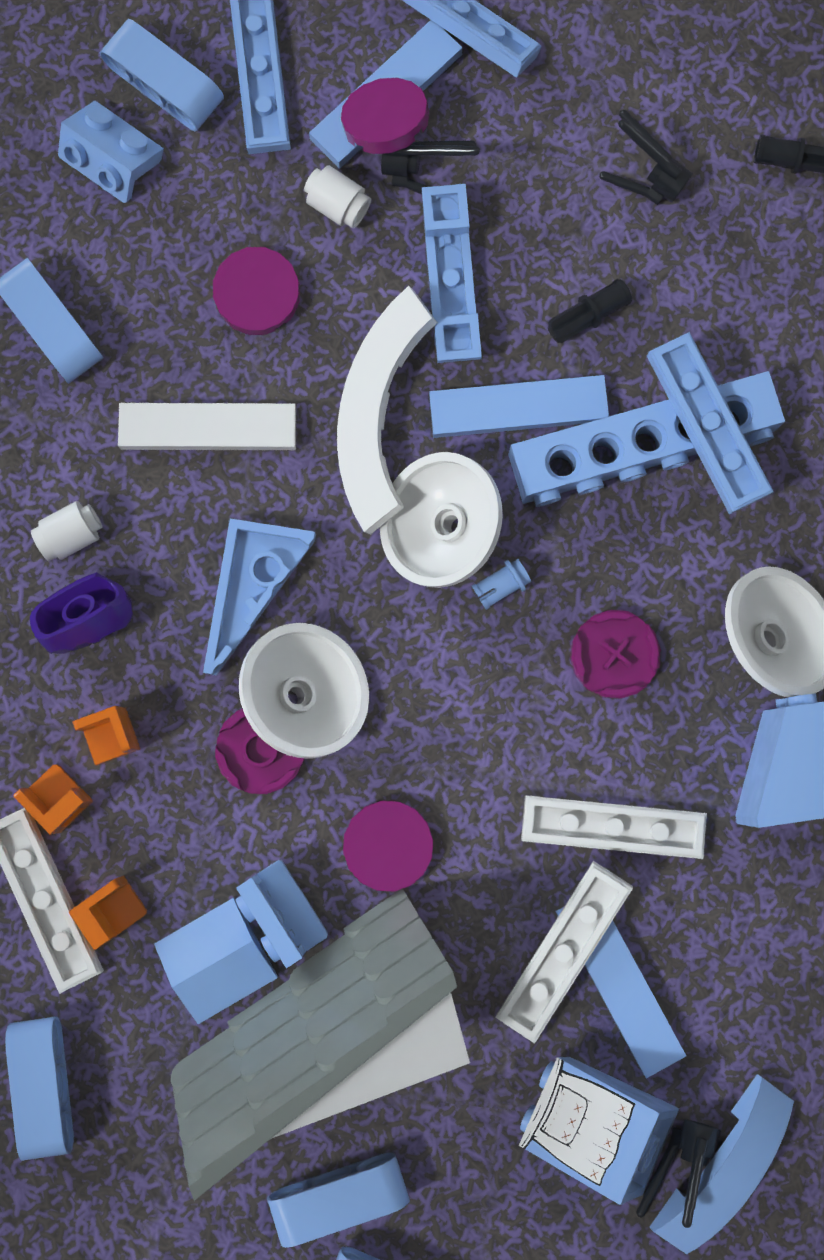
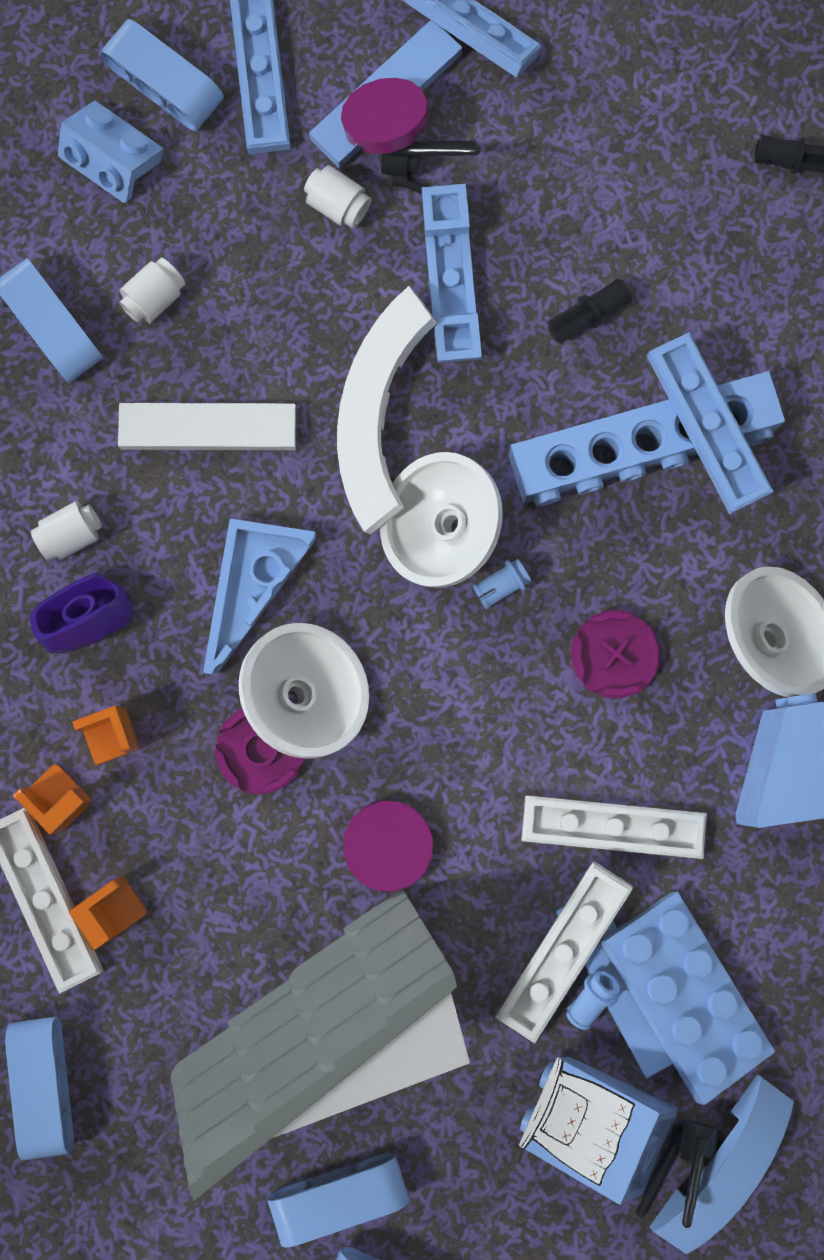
light blue slope [154,898,278,1024] -> none
magenta tile [213,247,300,335] -> none
light blue bracket [236,860,328,968] -> none
light blue tile [429,375,609,438] -> none
black plant [599,110,693,205] -> none
none -> white brick [119,258,185,323]
none -> light blue pin [566,971,620,1030]
none -> light blue plate [599,892,775,1105]

